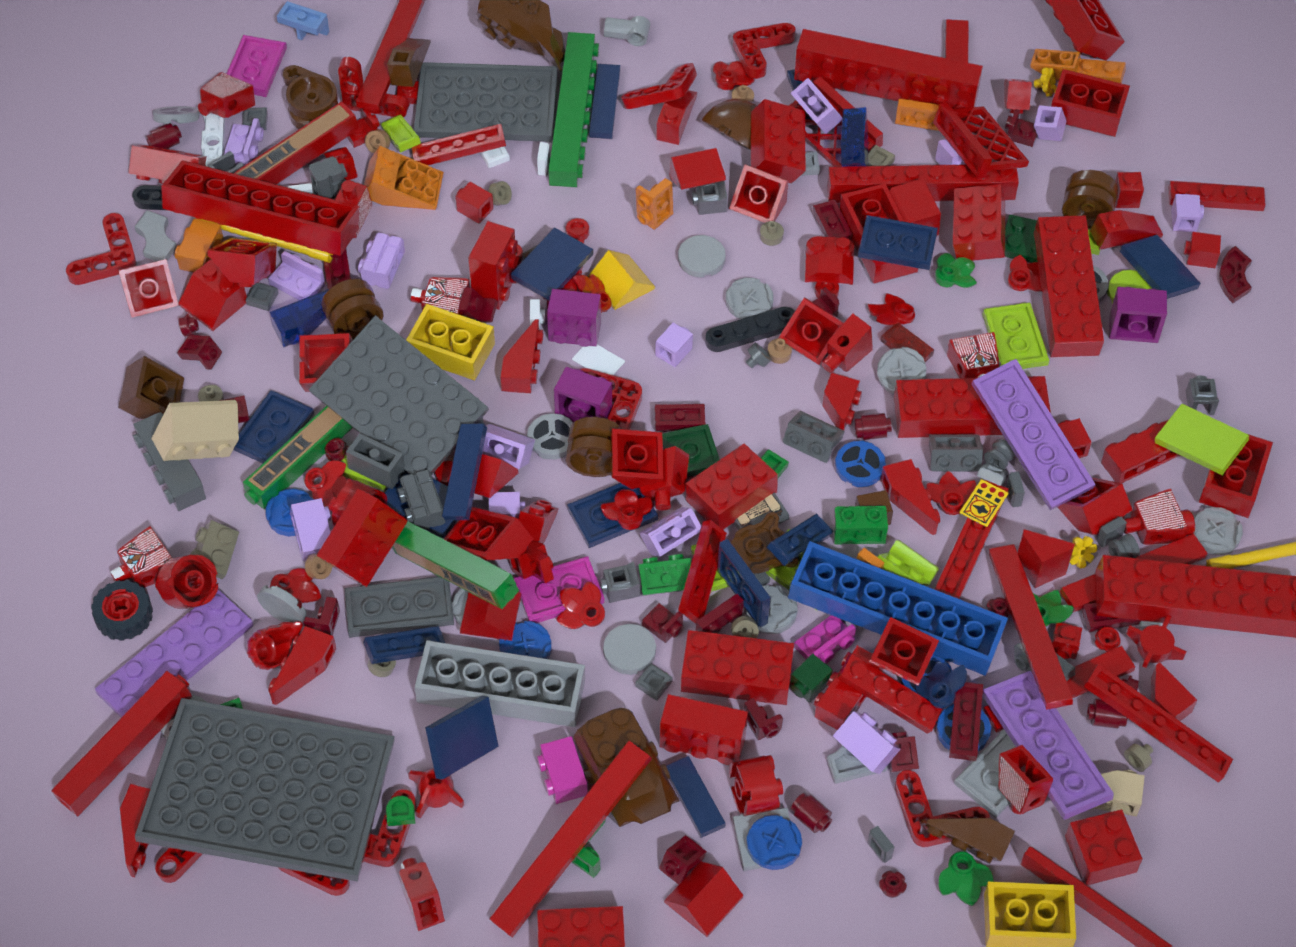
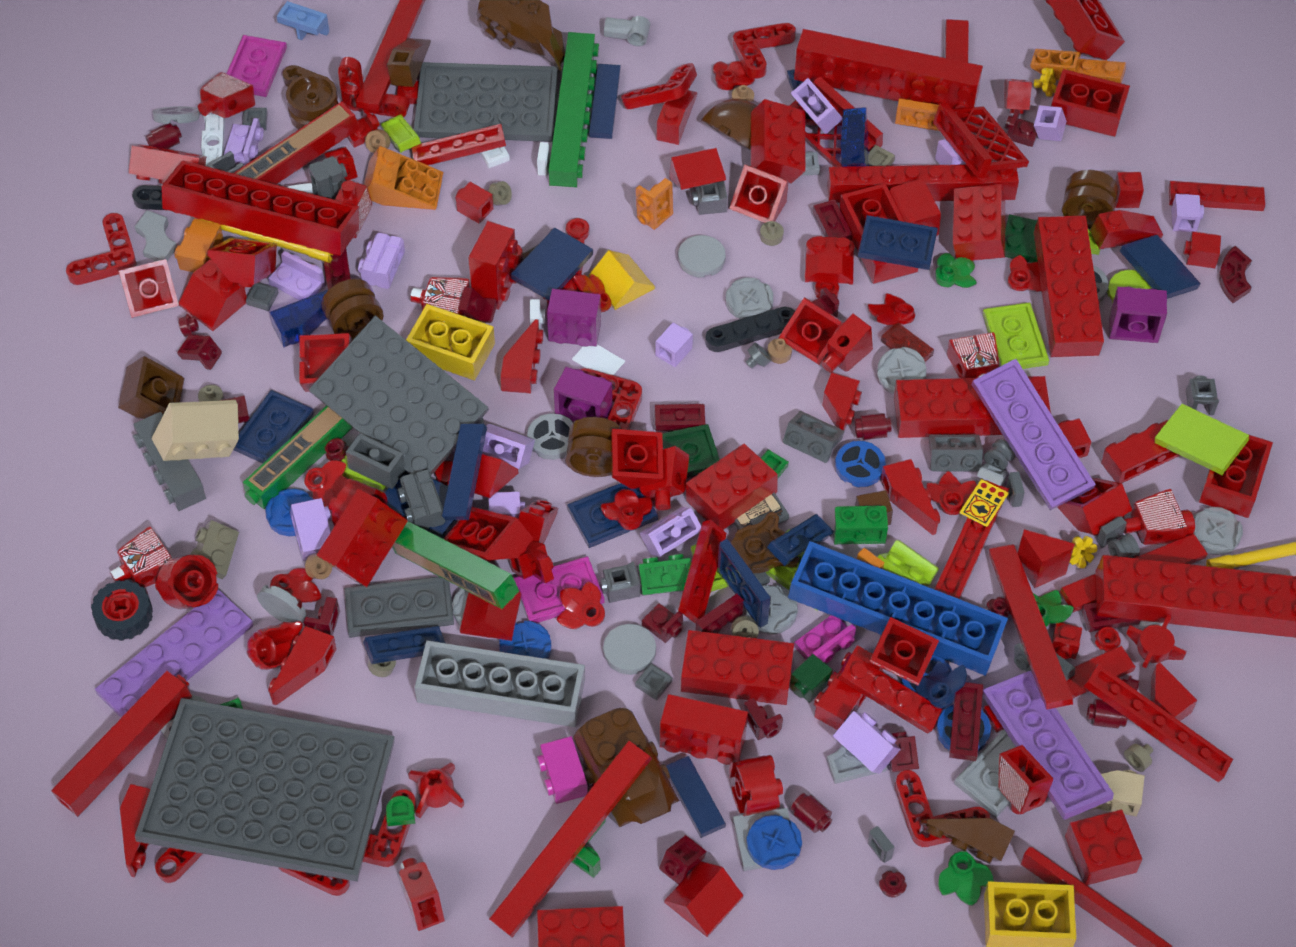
dark blue tile [425,696,499,780] -> none

